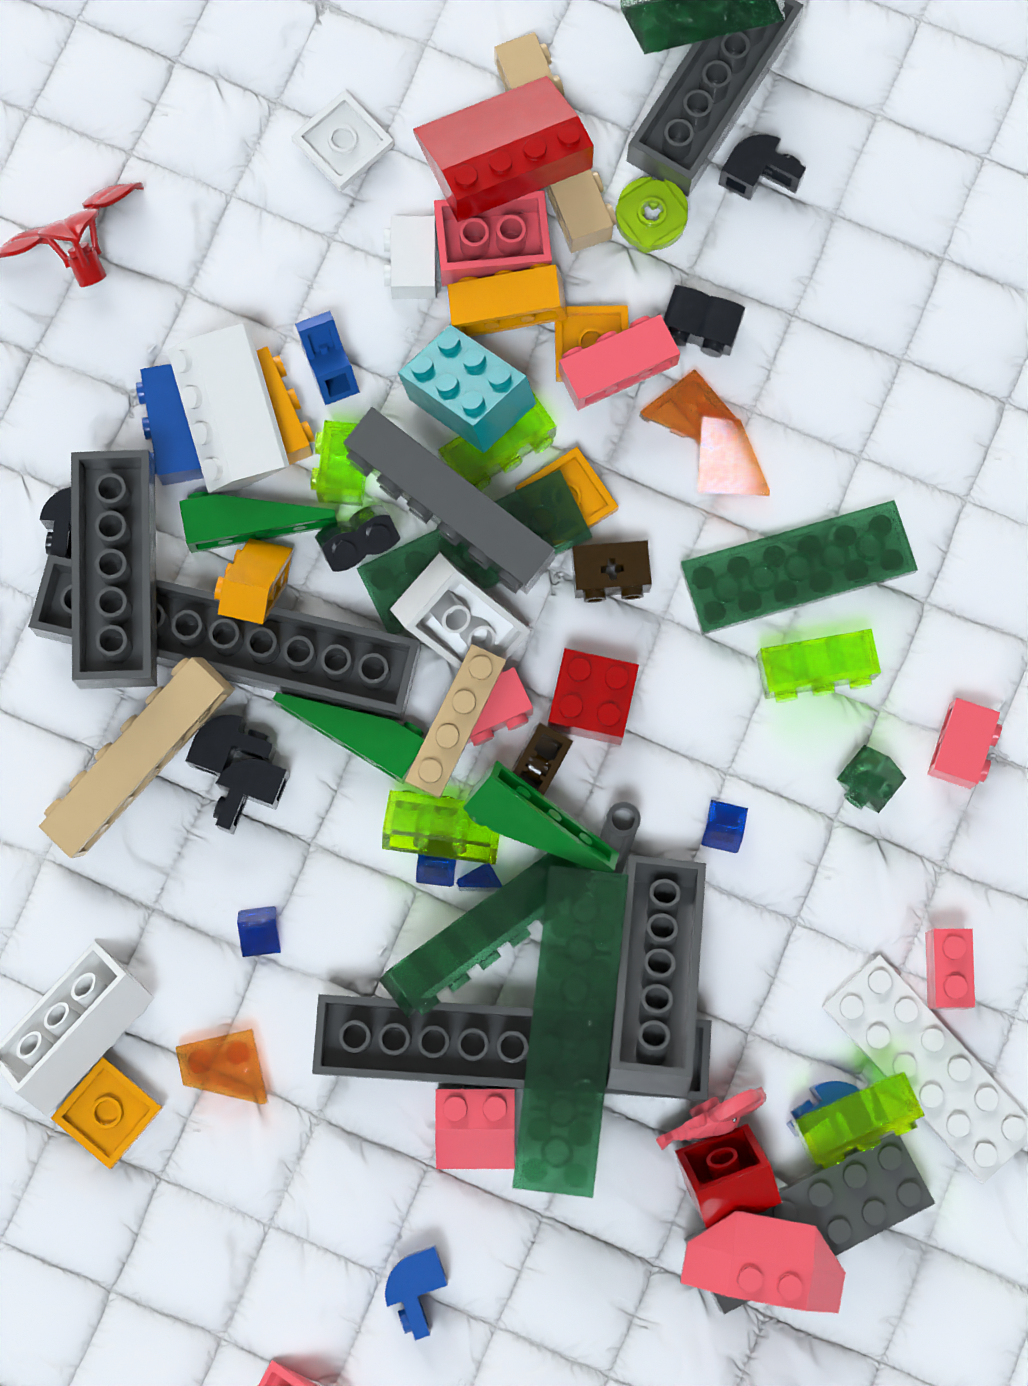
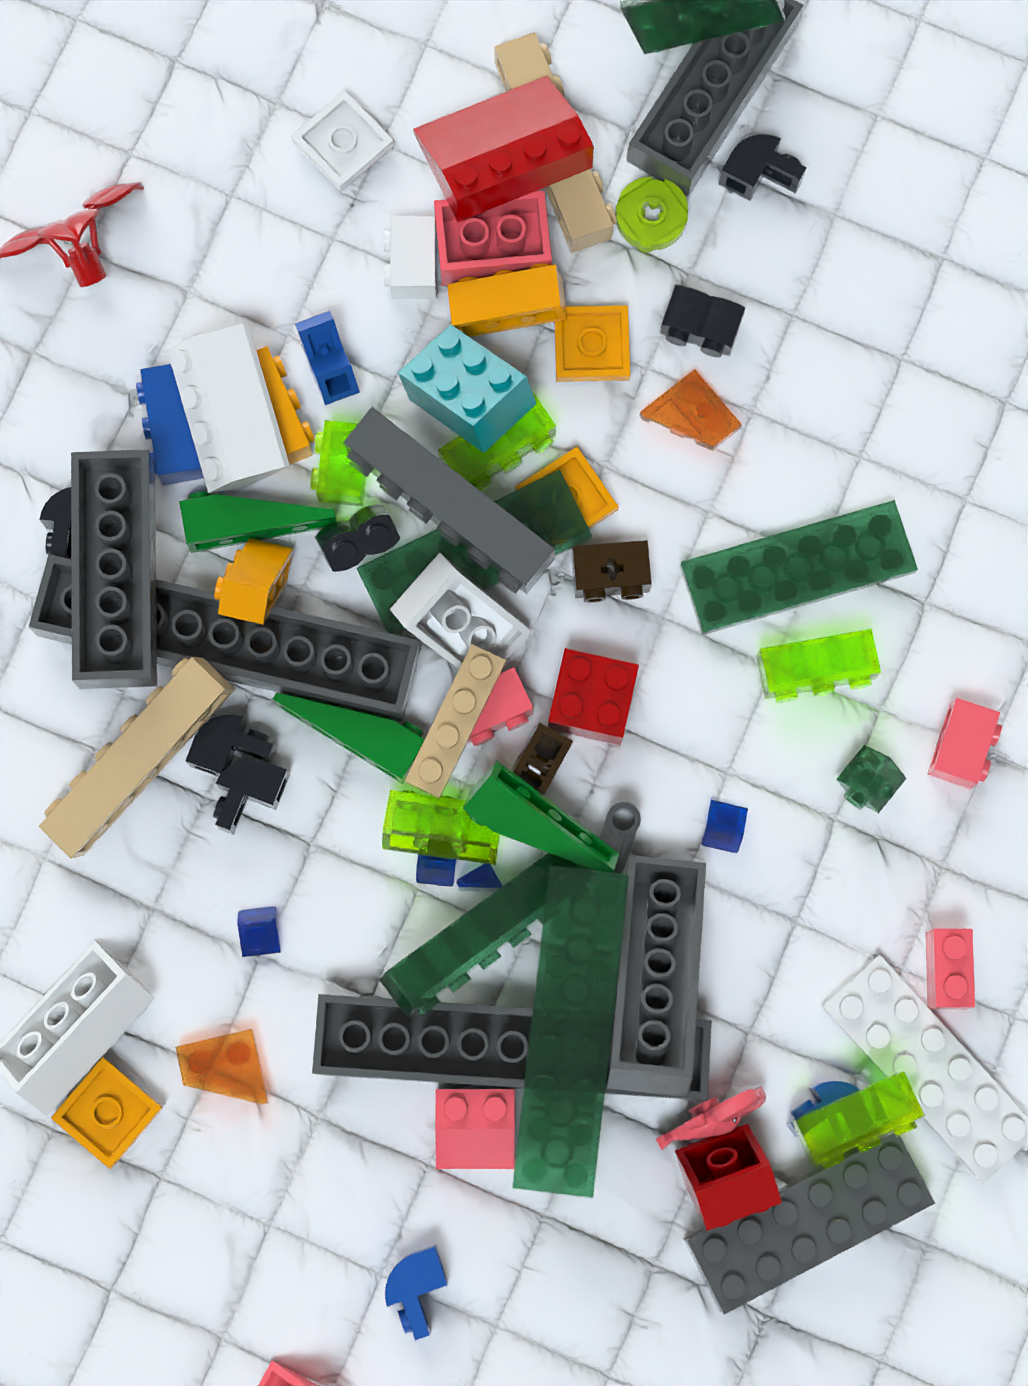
coral brick [558,314,680,411] -> none
coral wedge [680,1211,846,1313] -> none
wing [697,416,770,496] -> none

